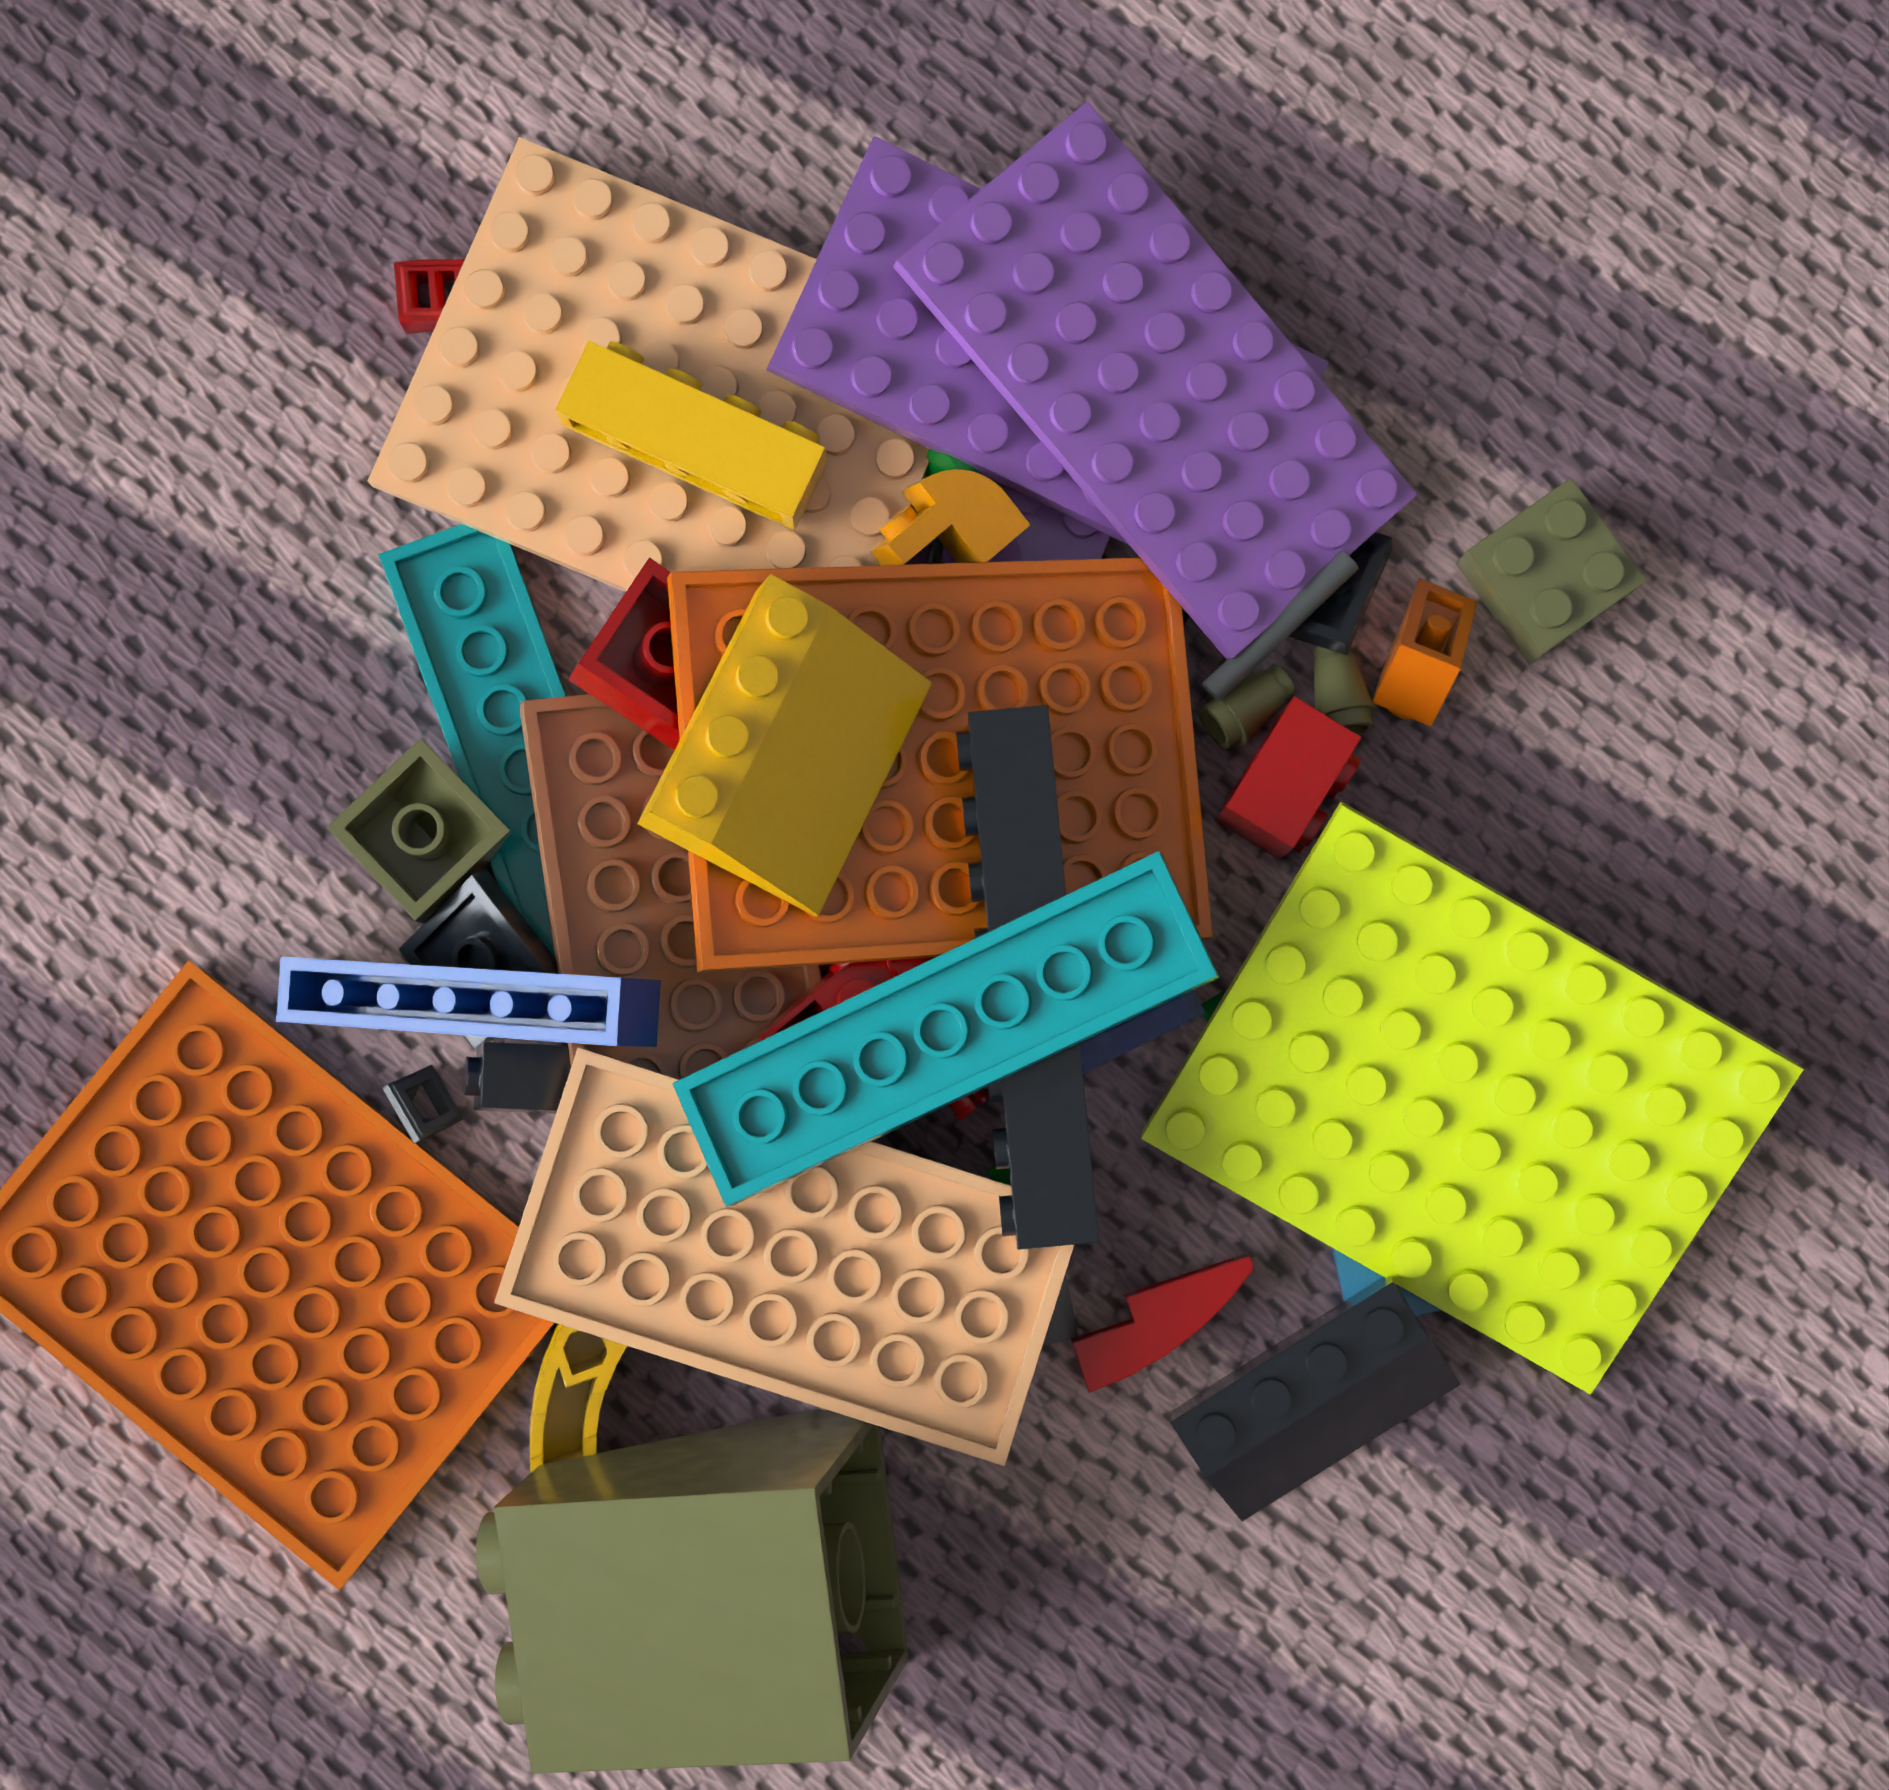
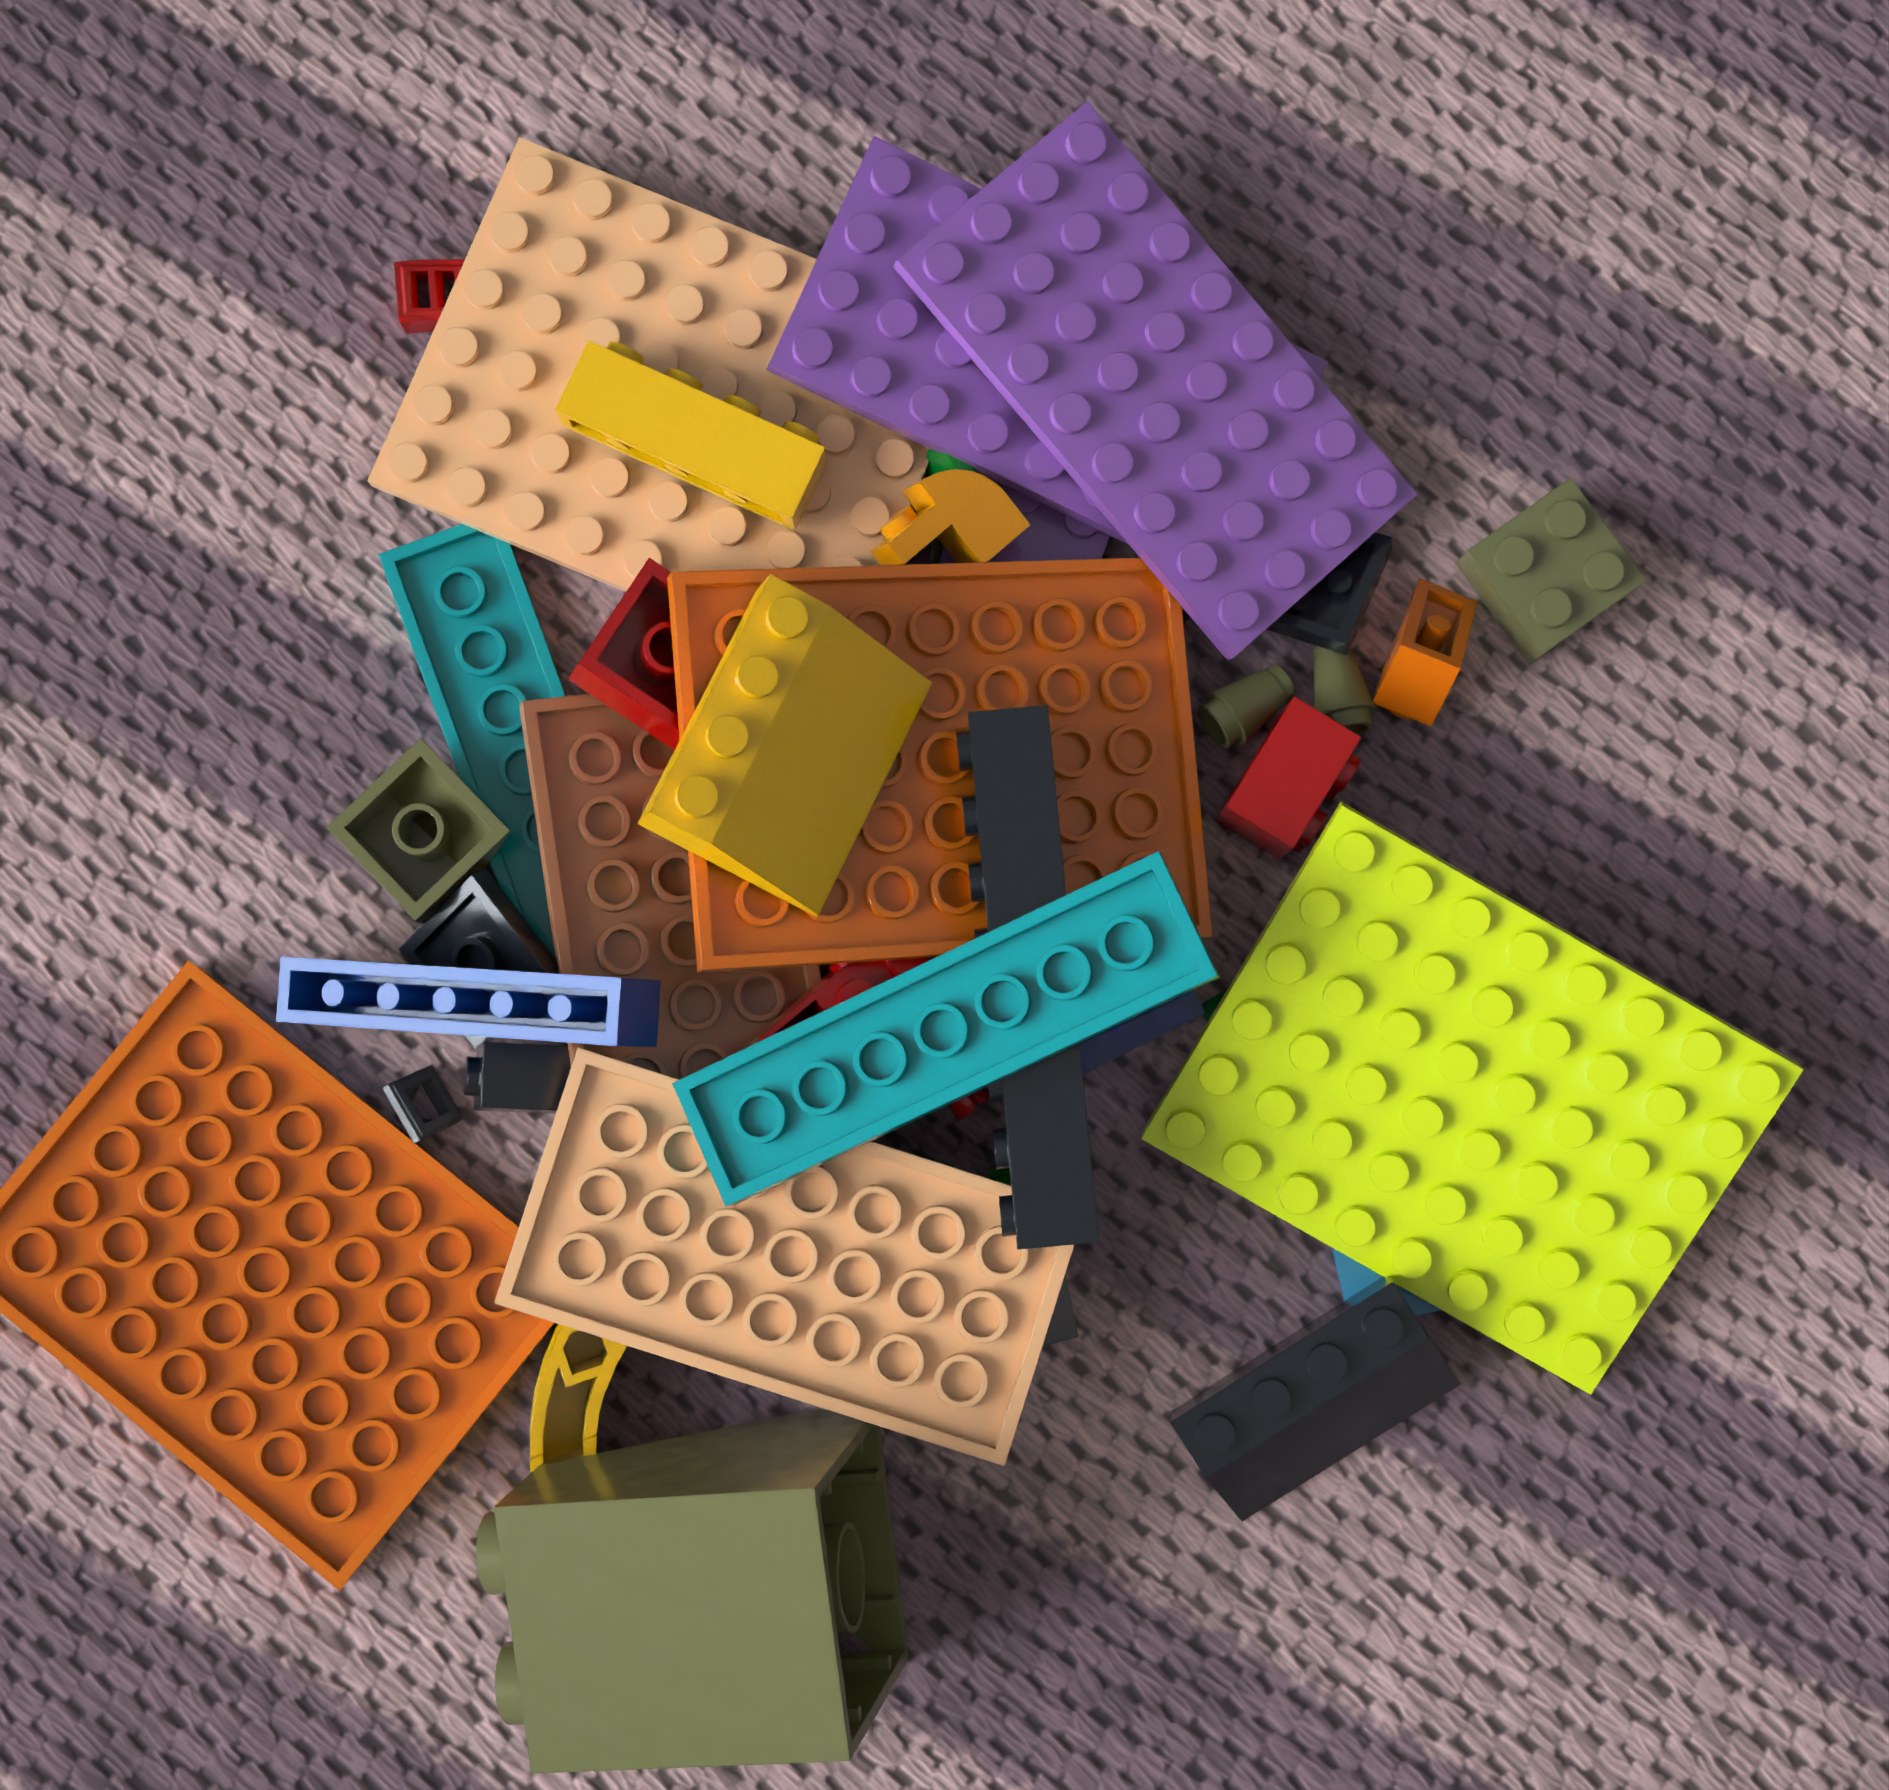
red slope [1070,1254,1254,1393] -> none
dark grey bar [1202,551,1359,702] -> none

